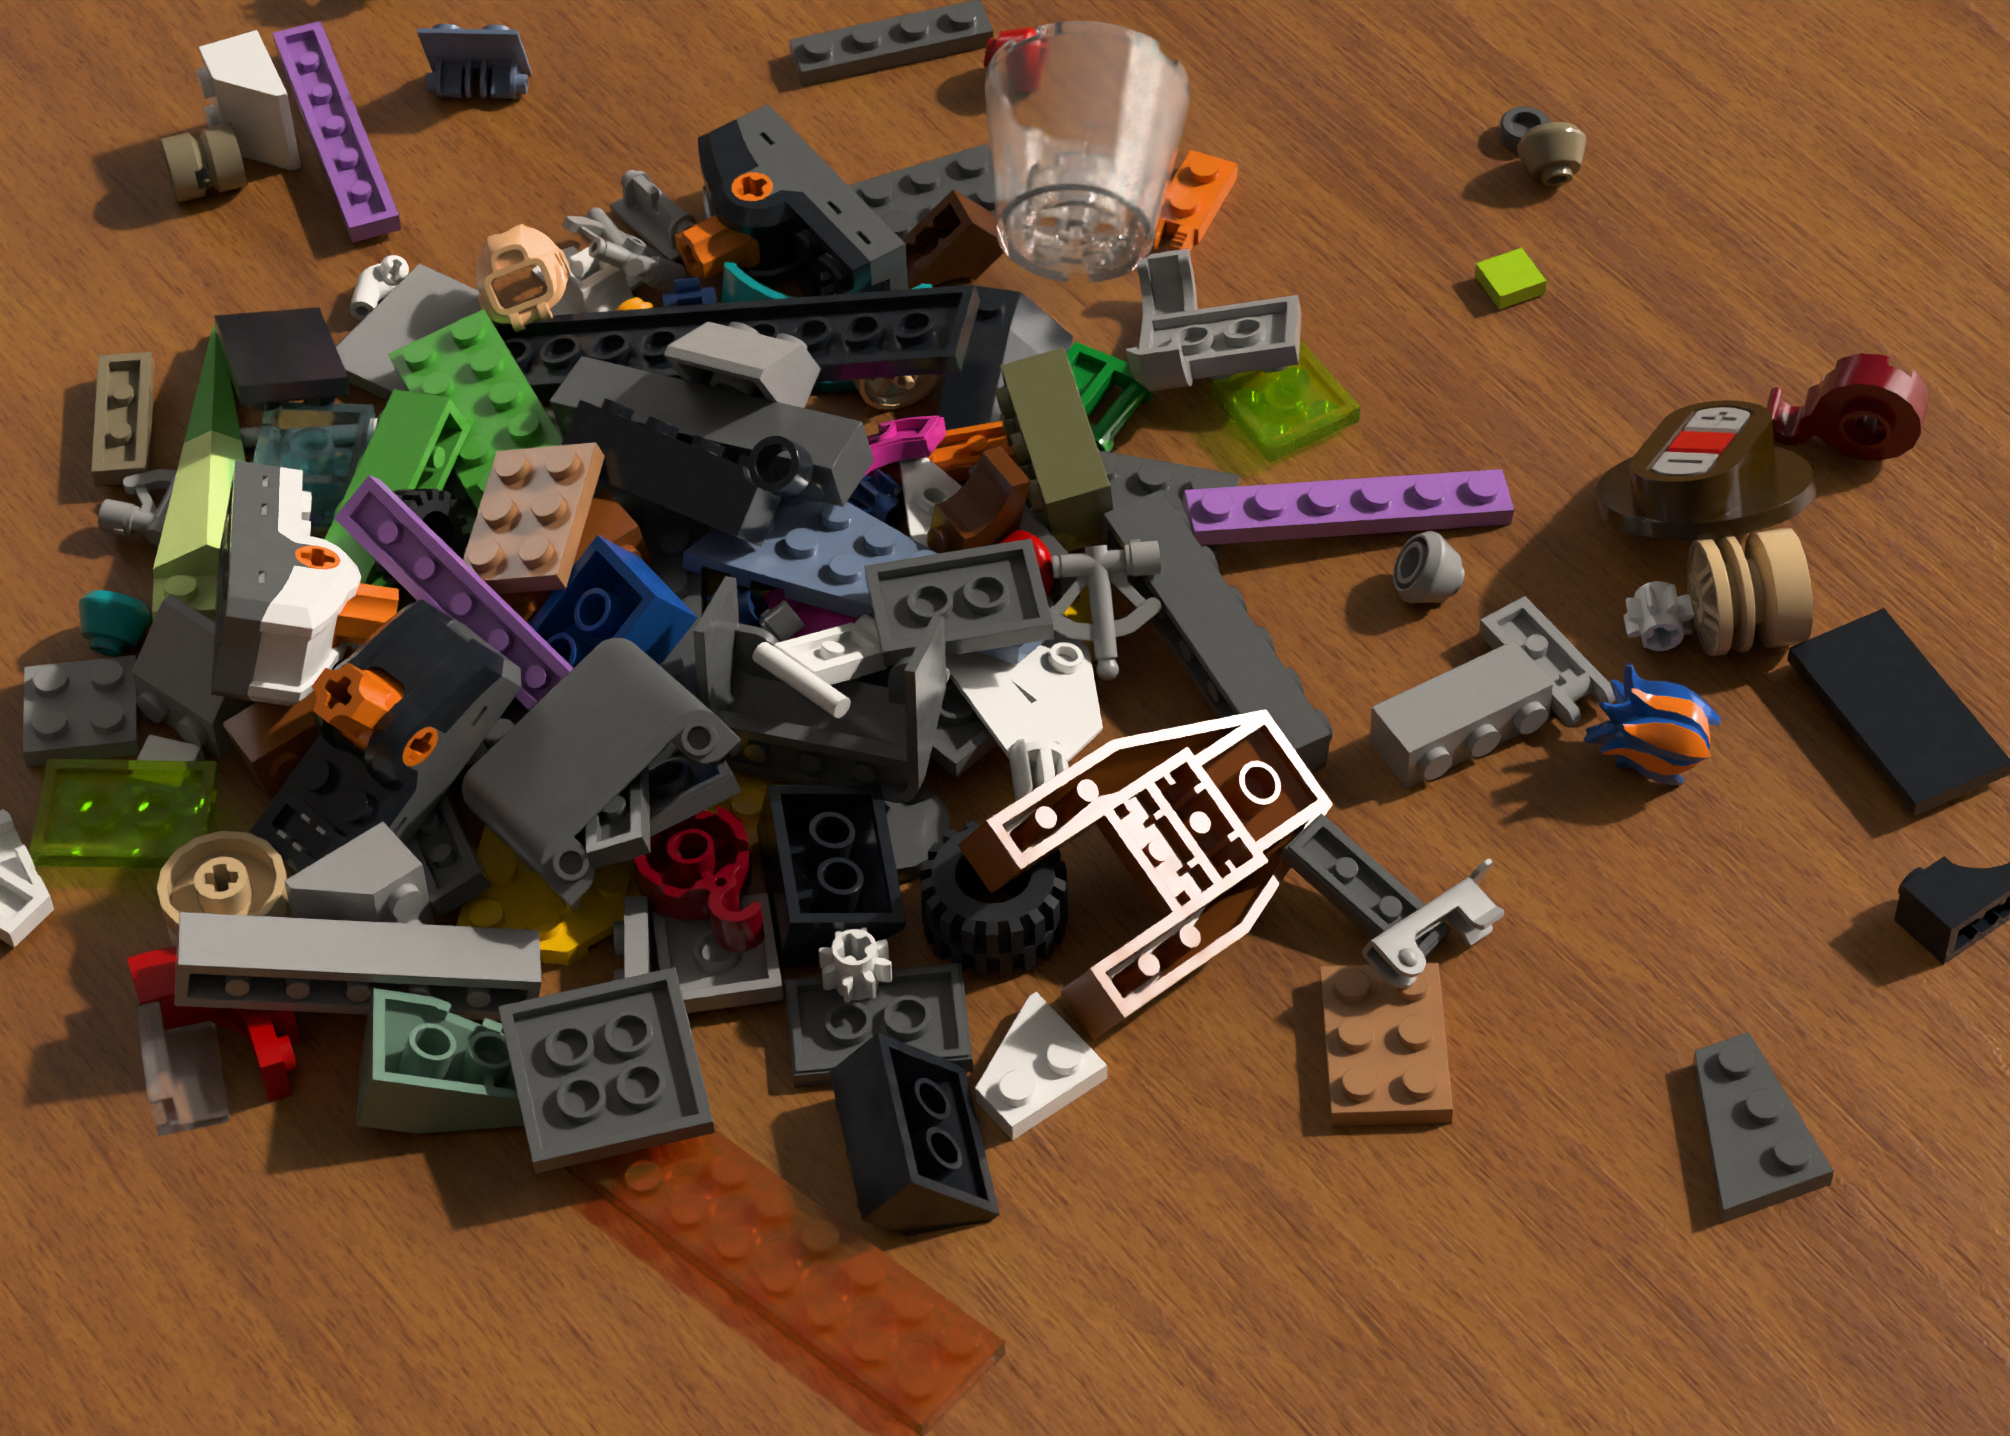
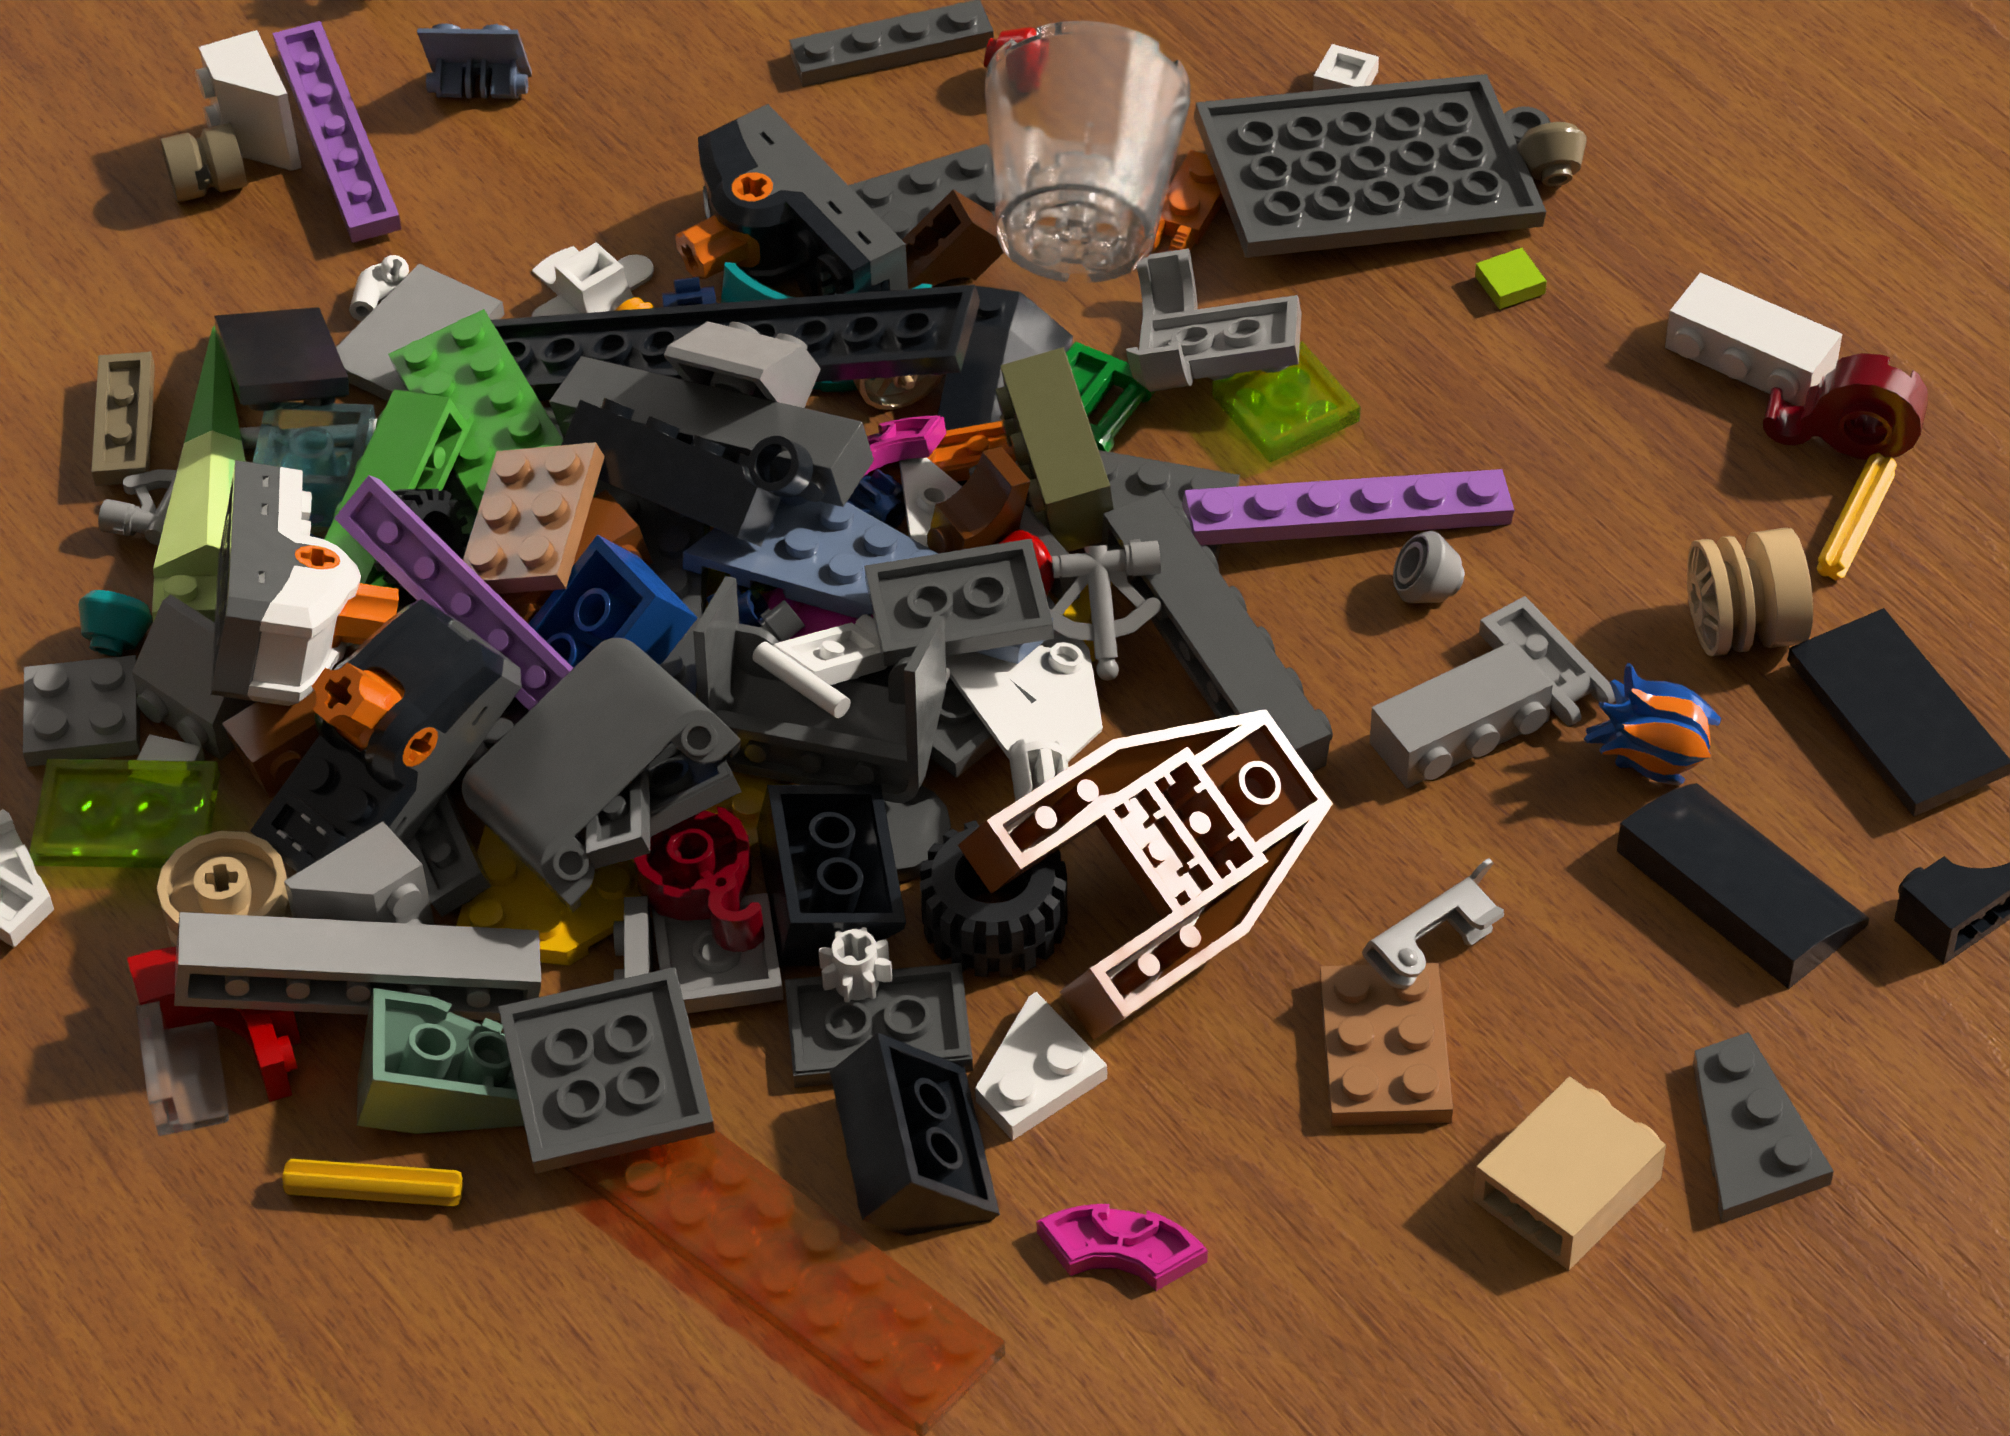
light nougat helmet [475,224,571,332] -> none
light grey piece [562,208,685,292] -> none
light grey hinge [610,170,697,262] -> none
dark grey tile [1280,813,1452,959] -> none
dark brown piece [1595,400,1817,540] -> none
white gear [1623,581,1695,651] -> none
none -> yellow axle [282,1159,463,1206]
none -> dark pink tile [1036,1204,1208,1291]
none -> dark grey plate [1193,74,1547,258]
none -> white plate [1313,44,1379,91]
none -> tan brick [1473,1076,1666,1270]
none -> black slope [1617,783,1870,989]
none -> white brick [1665,273,1842,407]
none -> yellow axle [1816,453,1897,581]

